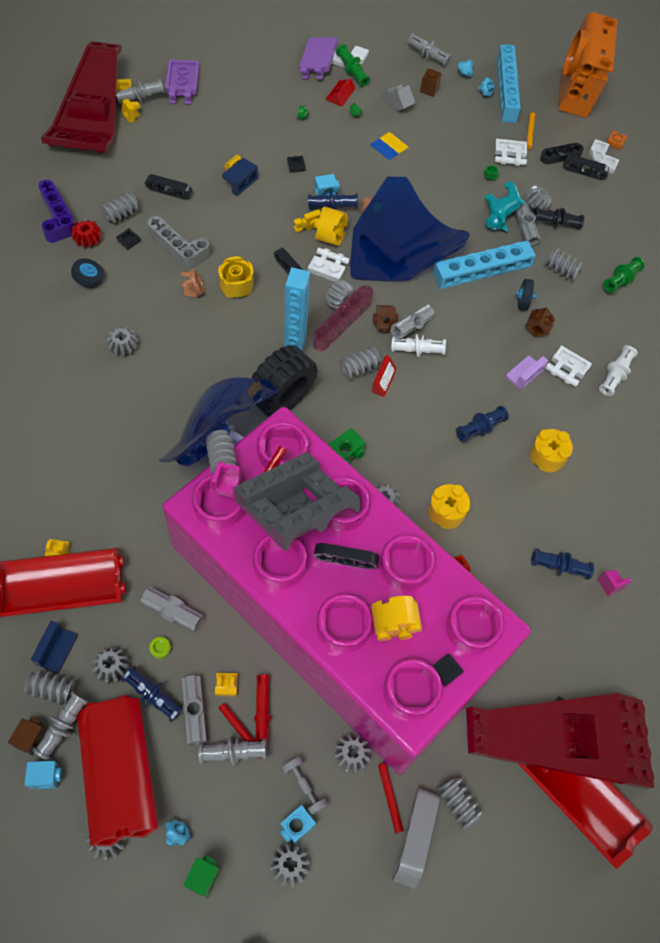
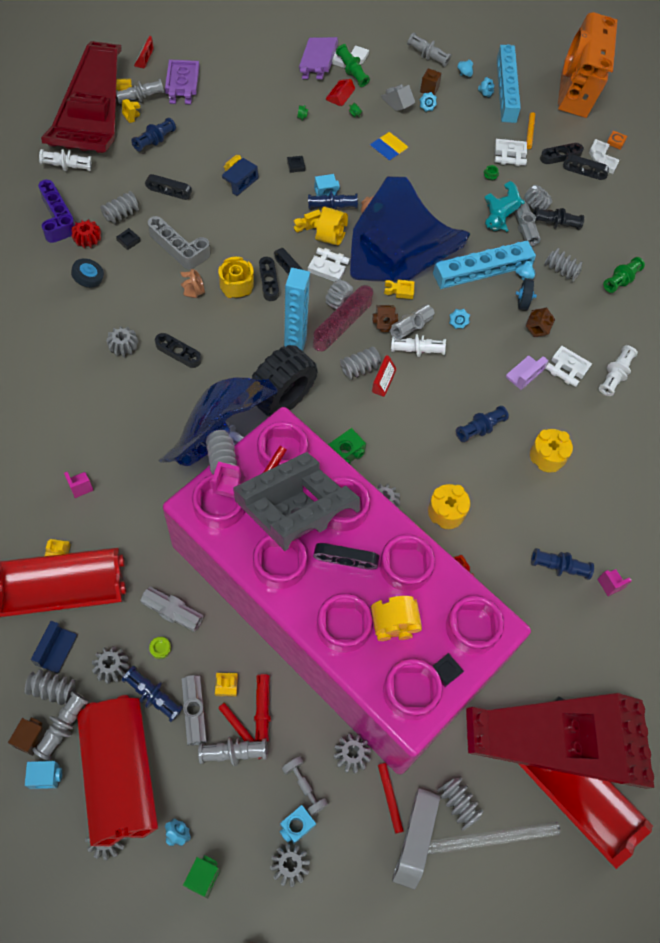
none -> white piece [39,149,92,171]
none -> dark pink panel [64,471,94,498]
none -> dark blue piece [131,117,176,152]
none -> red slope [134,36,154,69]
none -> black beam [155,333,201,368]
none -> black beam [259,257,279,301]
none -> yellow plate [384,280,415,299]
none -> medium azure piece [419,92,437,112]
none -> clear axle [427,822,561,855]
none -> medium azure piece [449,309,470,329]
none -> medium azure piece [515,261,536,280]

